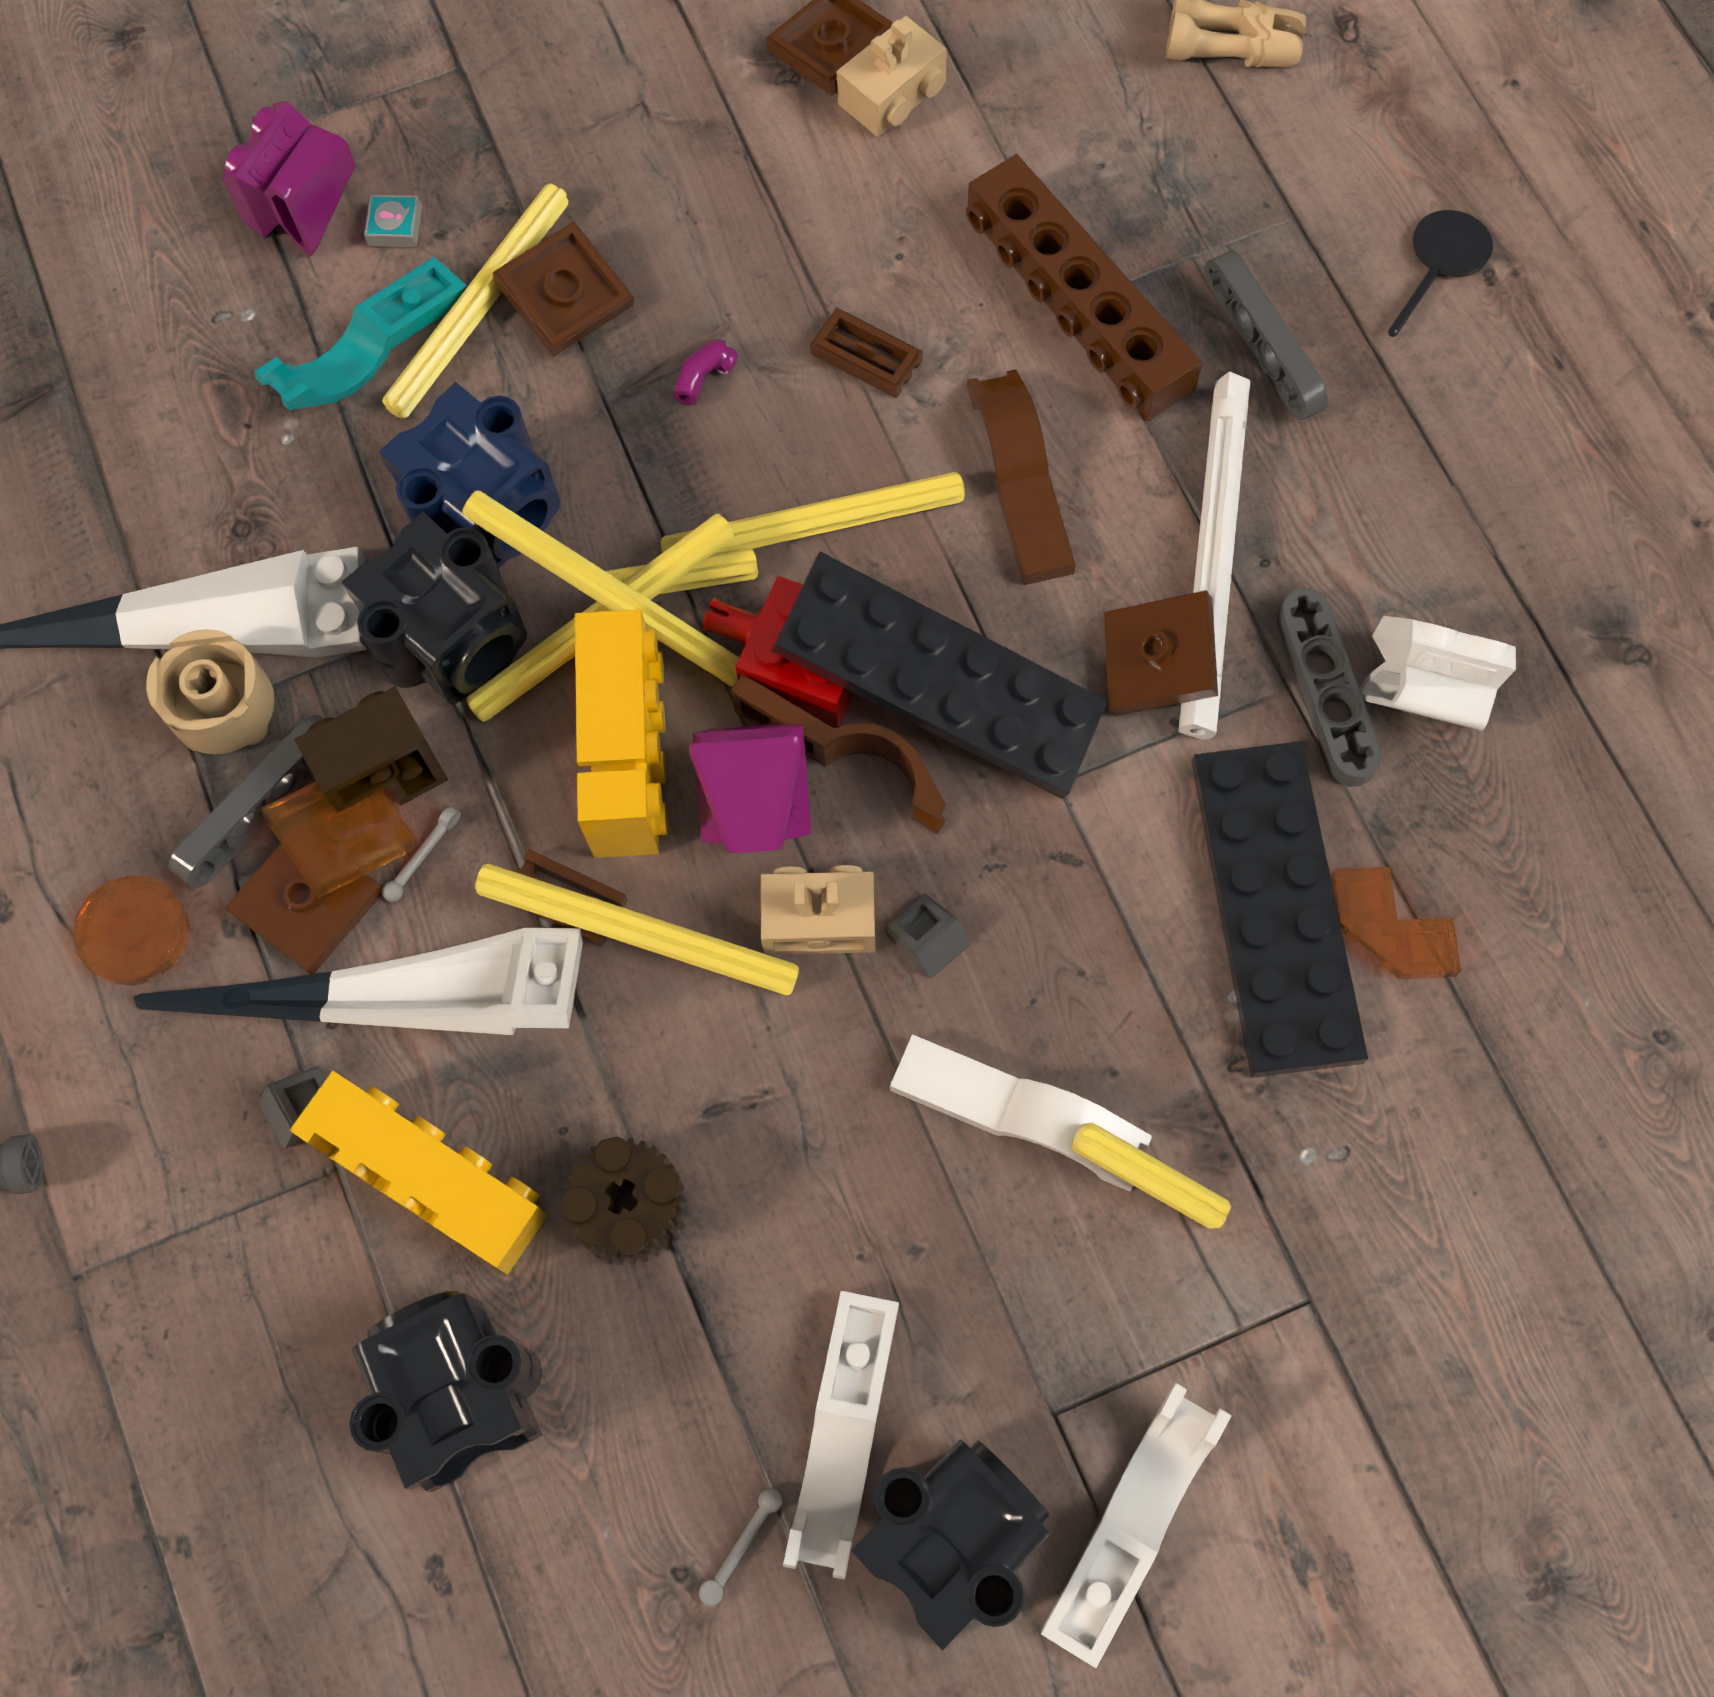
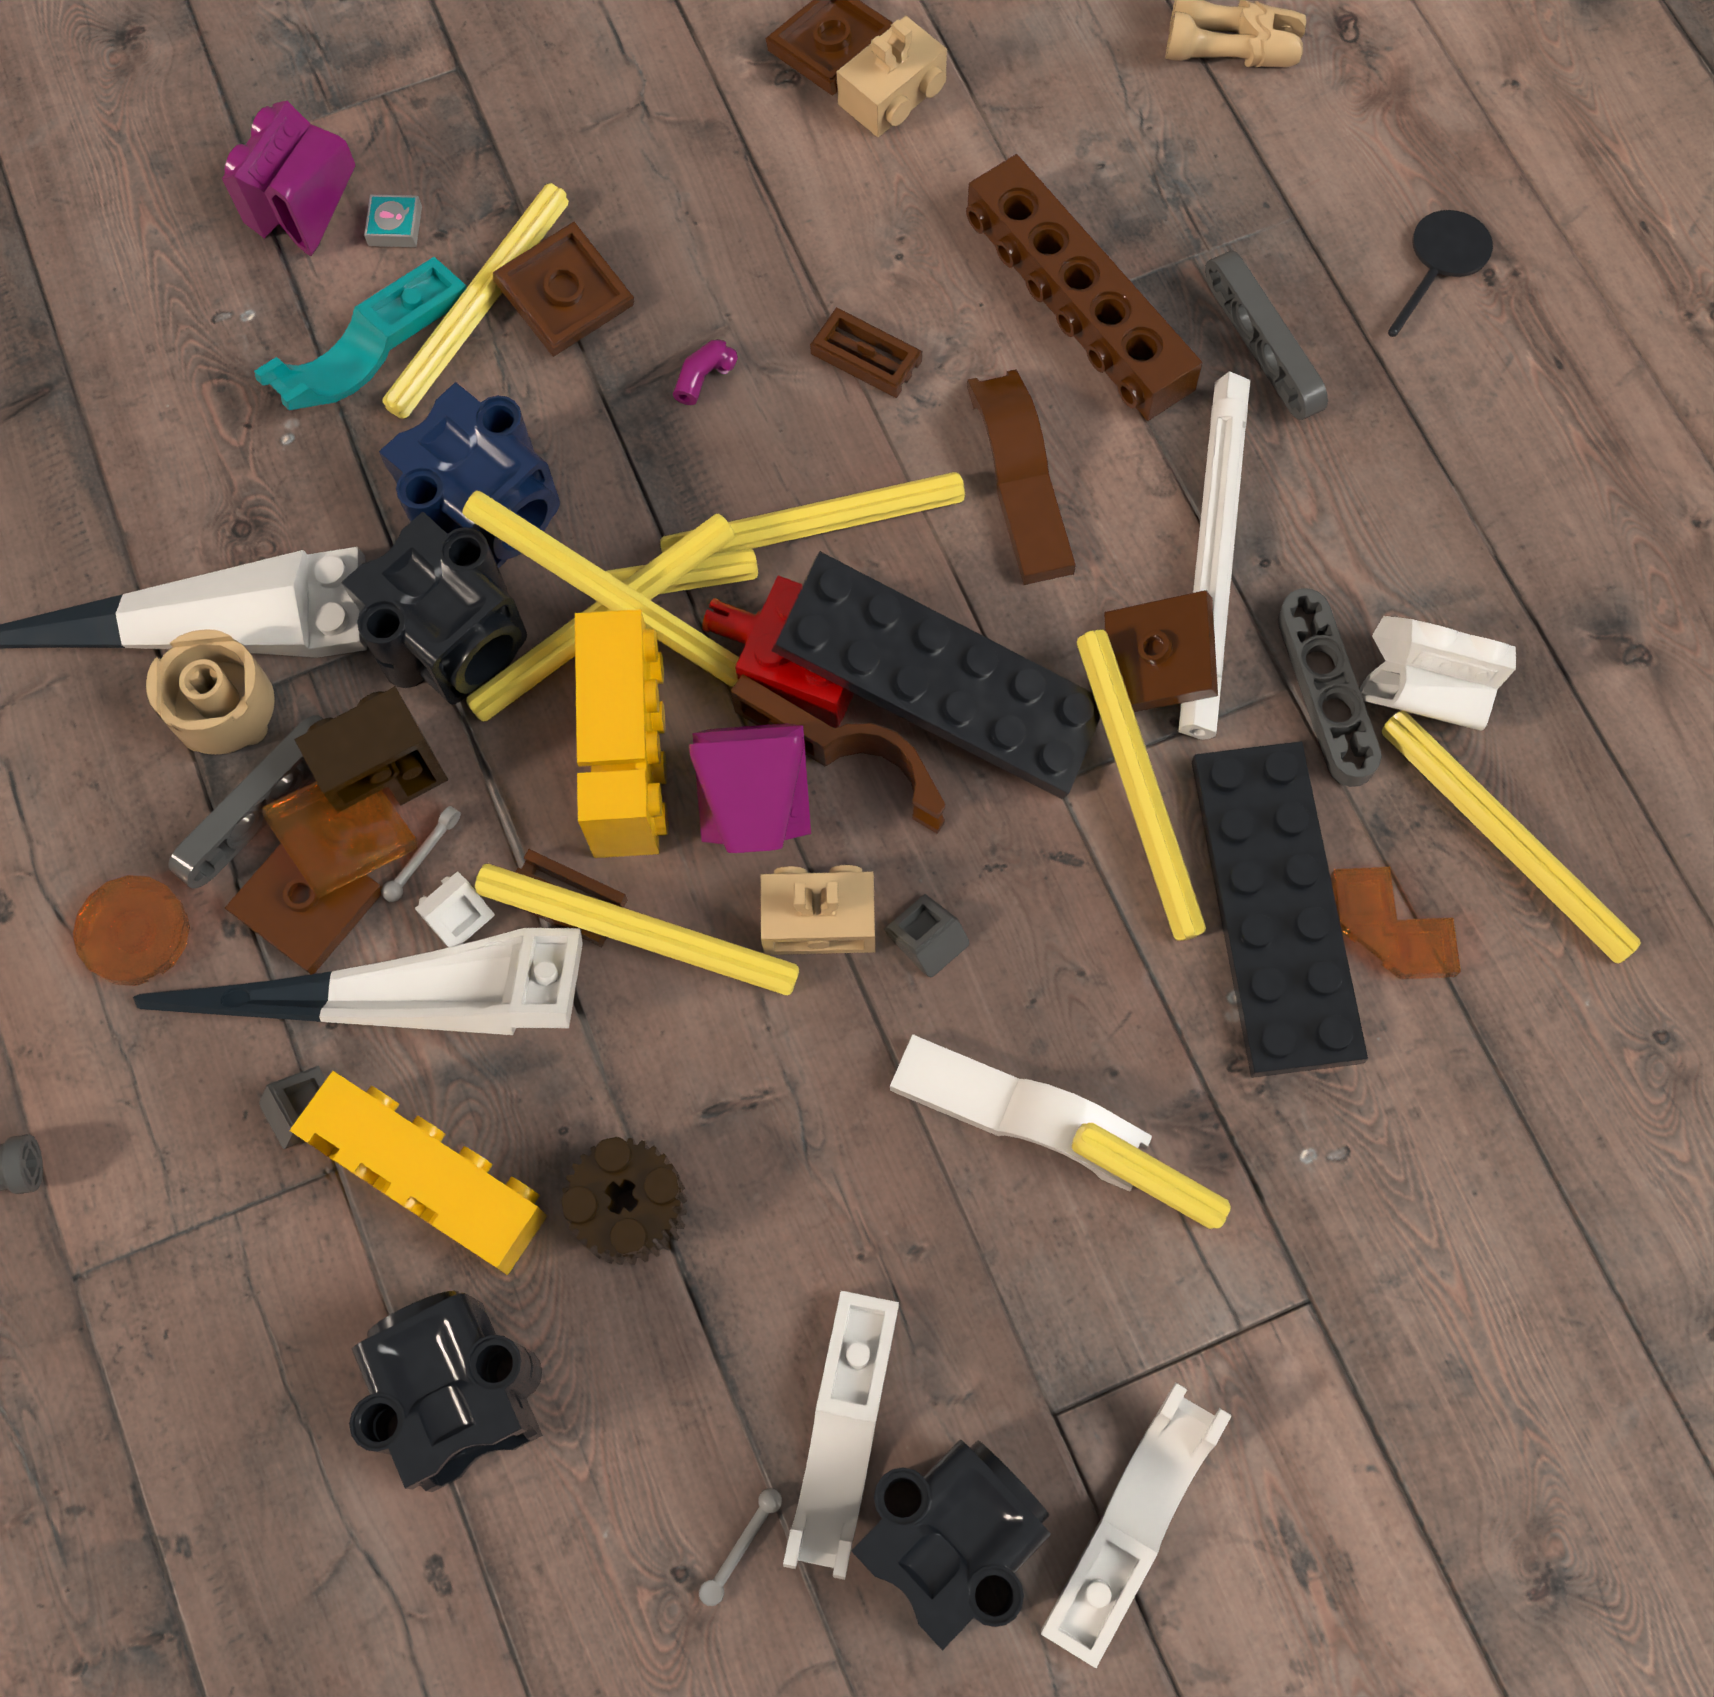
none -> white tile [415,871,495,947]
none -> light yellow axle [1077,630,1206,941]
none -> light yellow axle [1382,711,1641,964]

